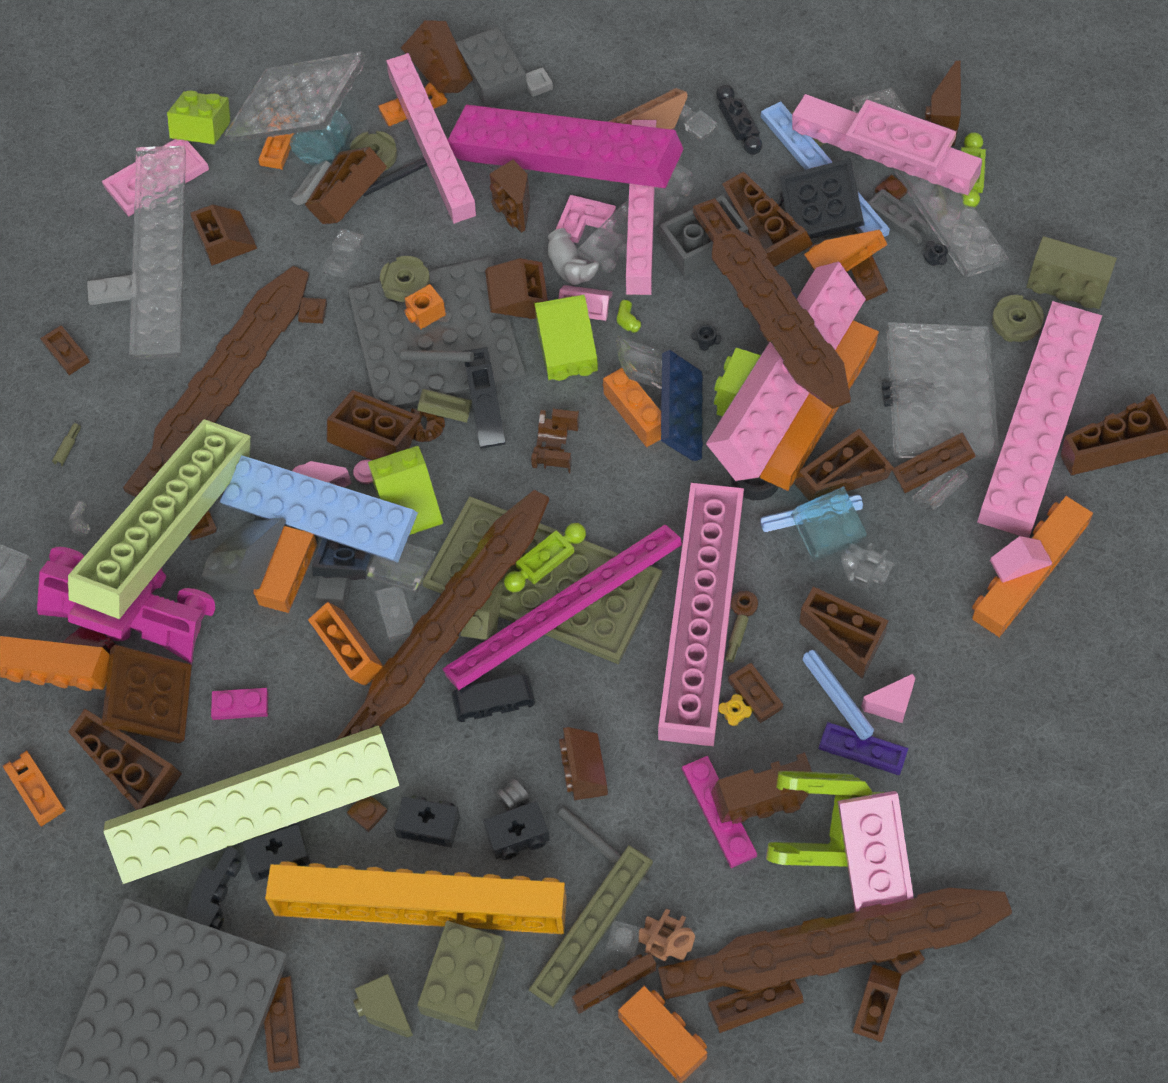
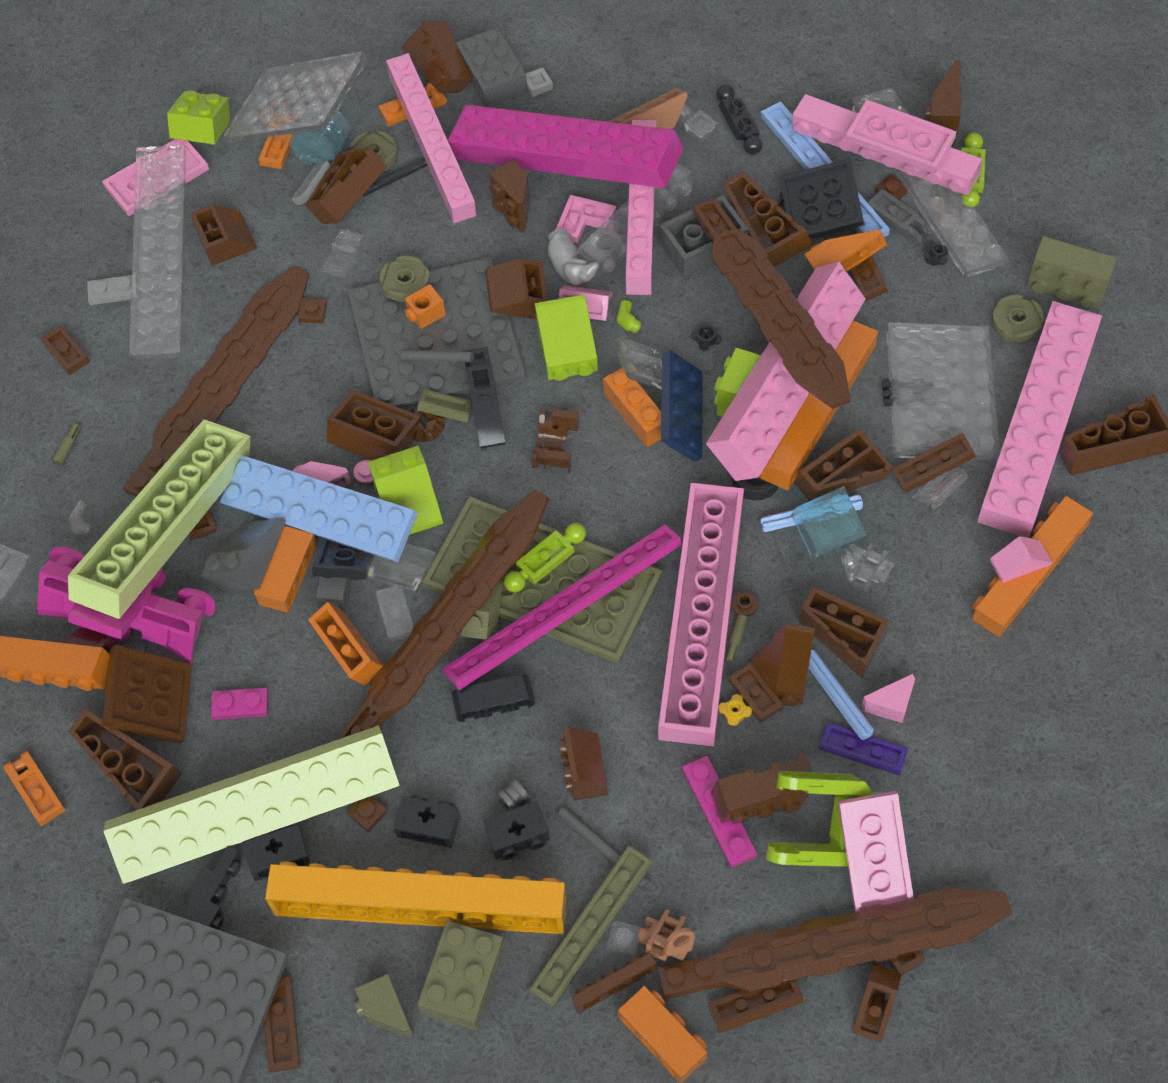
none -> reddish brown wedge [753,623,815,706]

